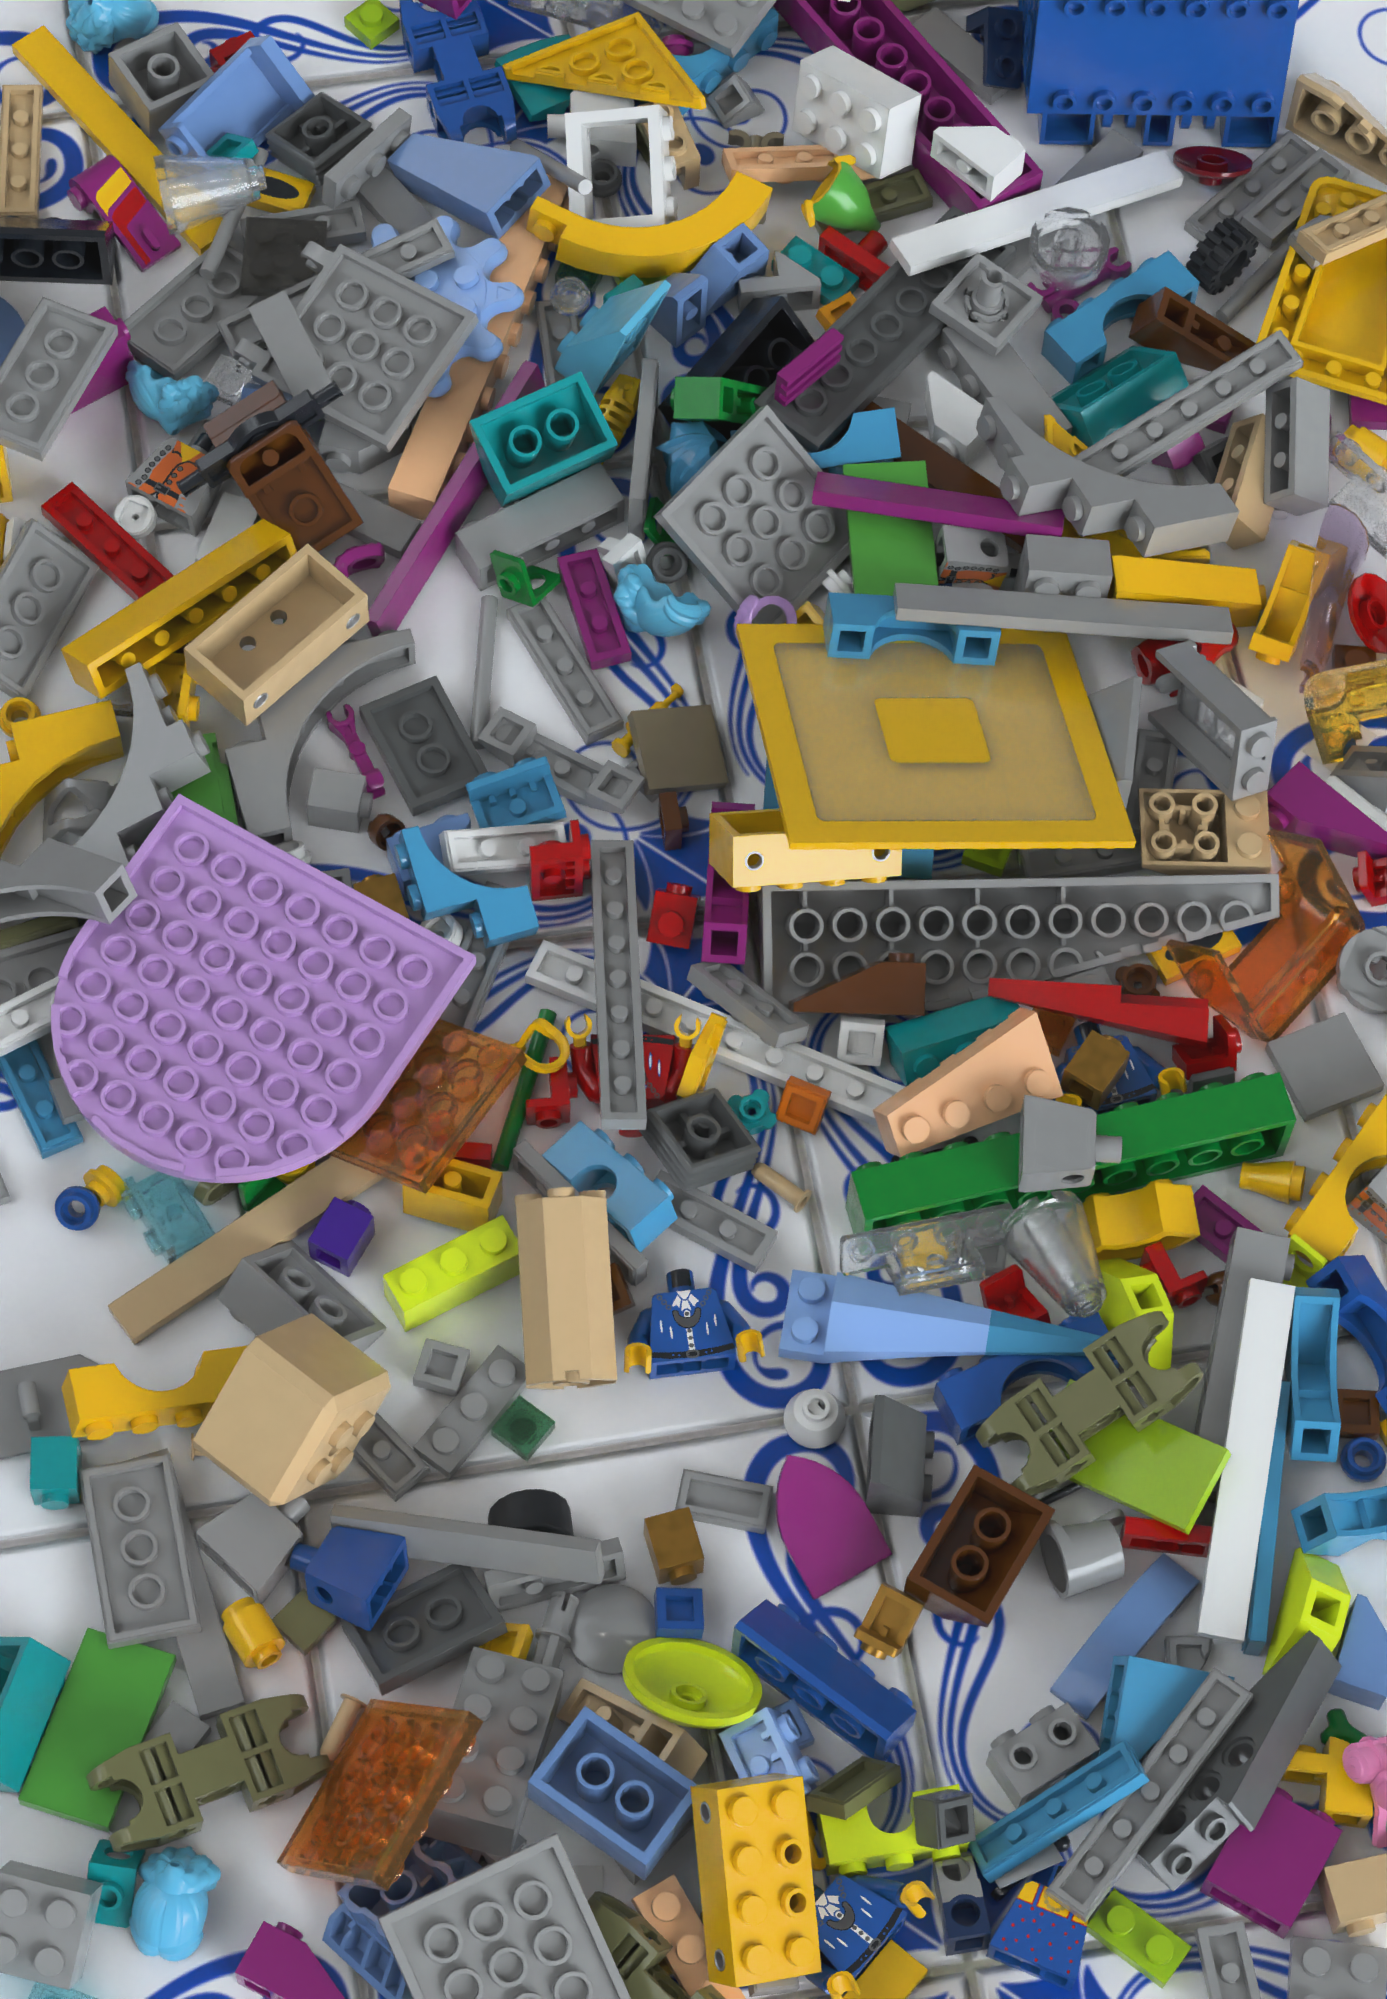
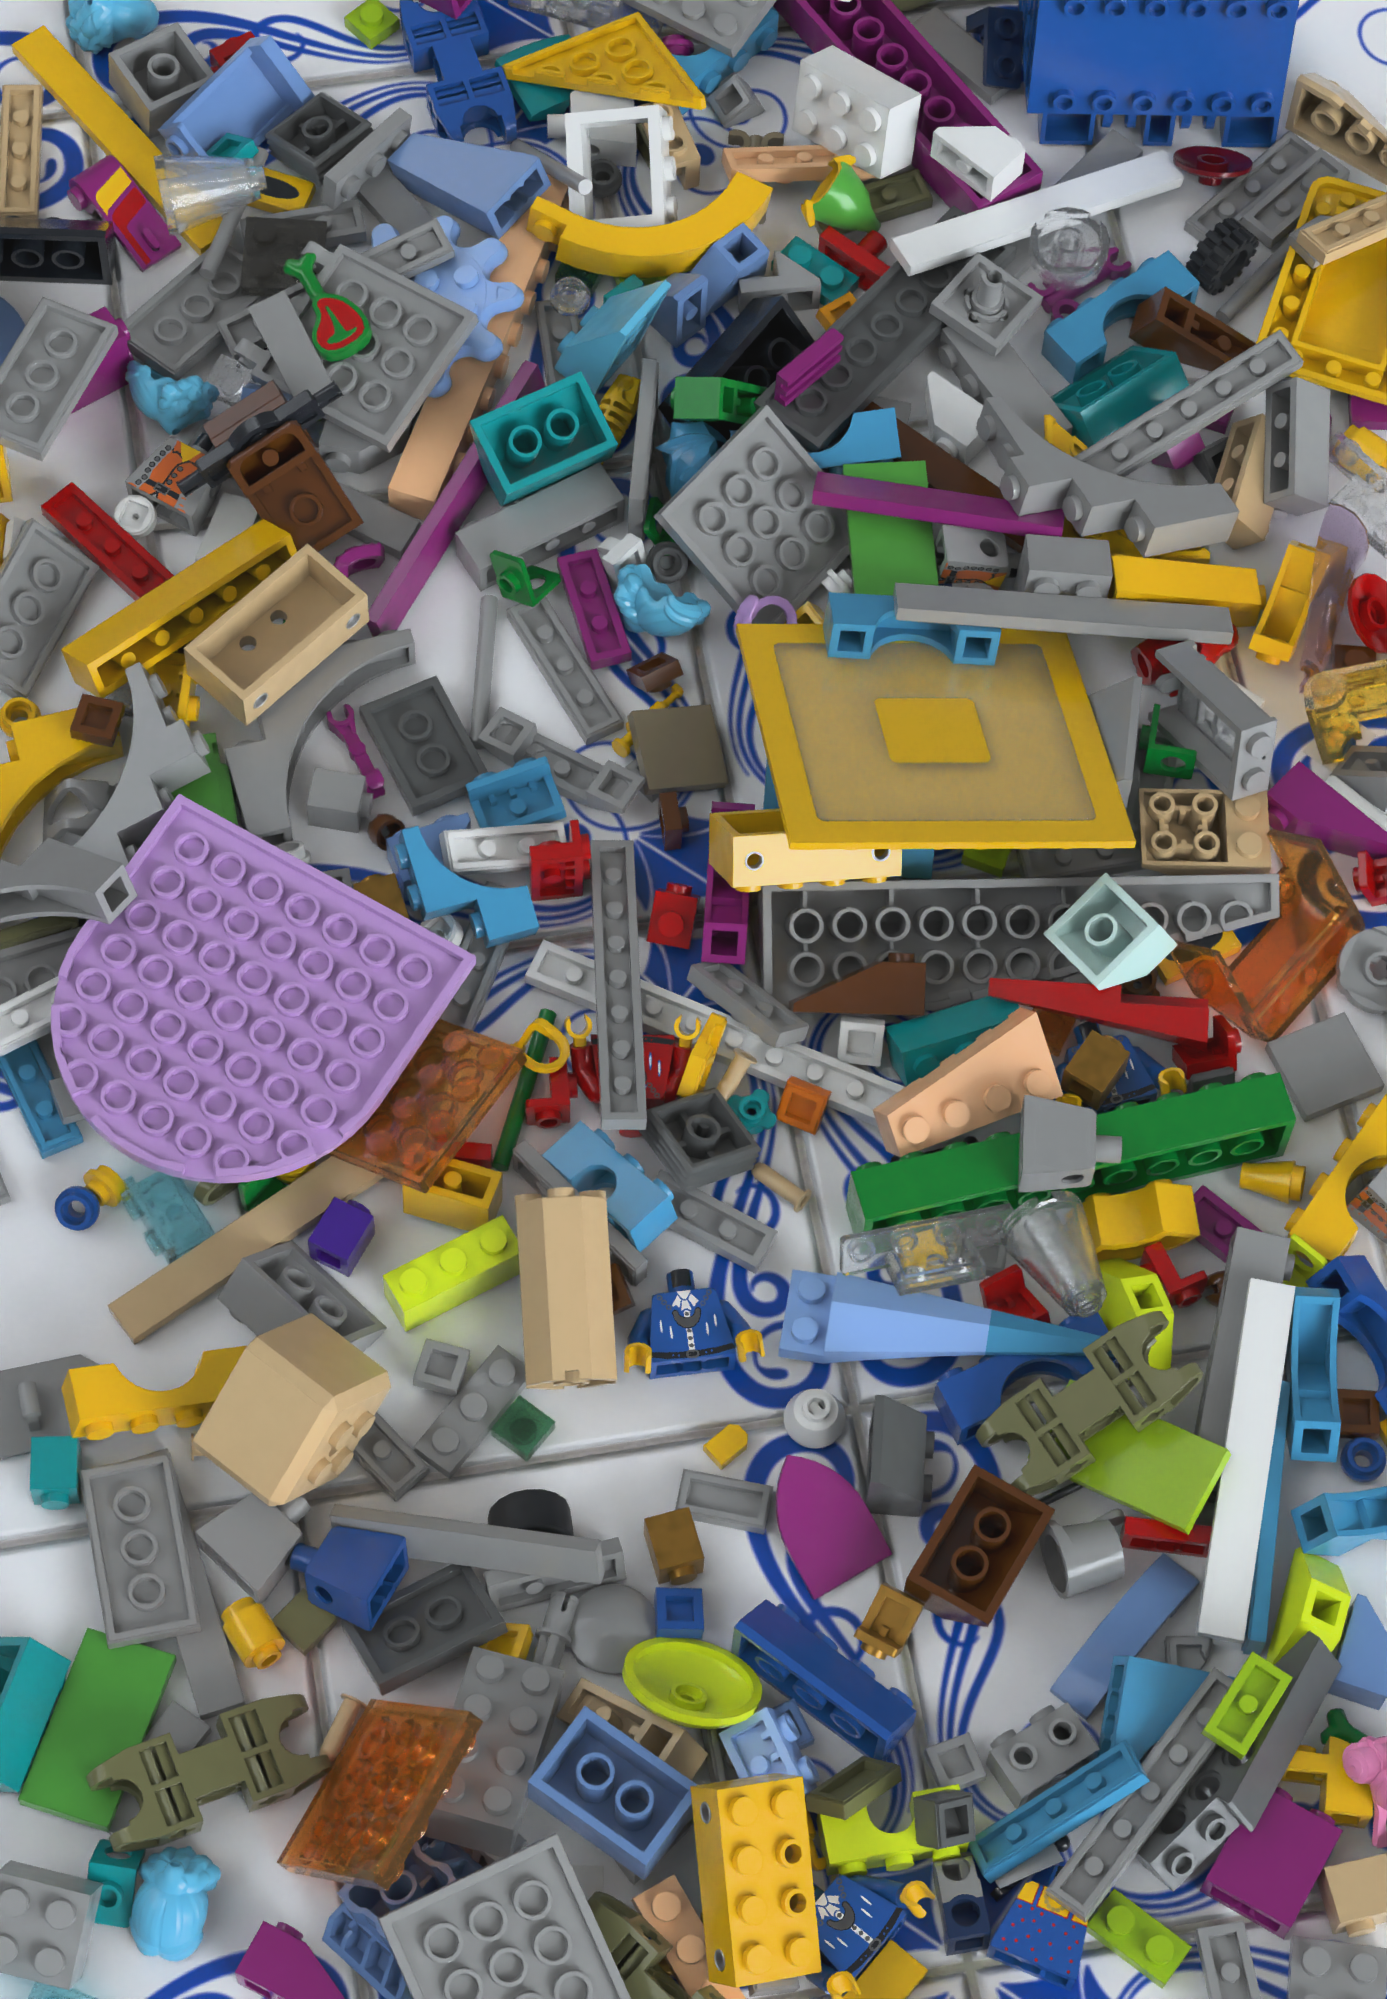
none -> reddish brown plate [70,693,125,748]
none -> green piece [283,252,372,362]
none -> reddish brown plate [626,652,684,693]
none -> yellow piece [703,1424,748,1470]
none -> tan piece [716,1048,757,1102]
none -> light grey plate [924,1732,987,1790]
none -> light aqua slope [1043,872,1178,991]
none -> green bracket [1138,704,1197,780]
none -> lime plate [1201,1651,1293,1760]

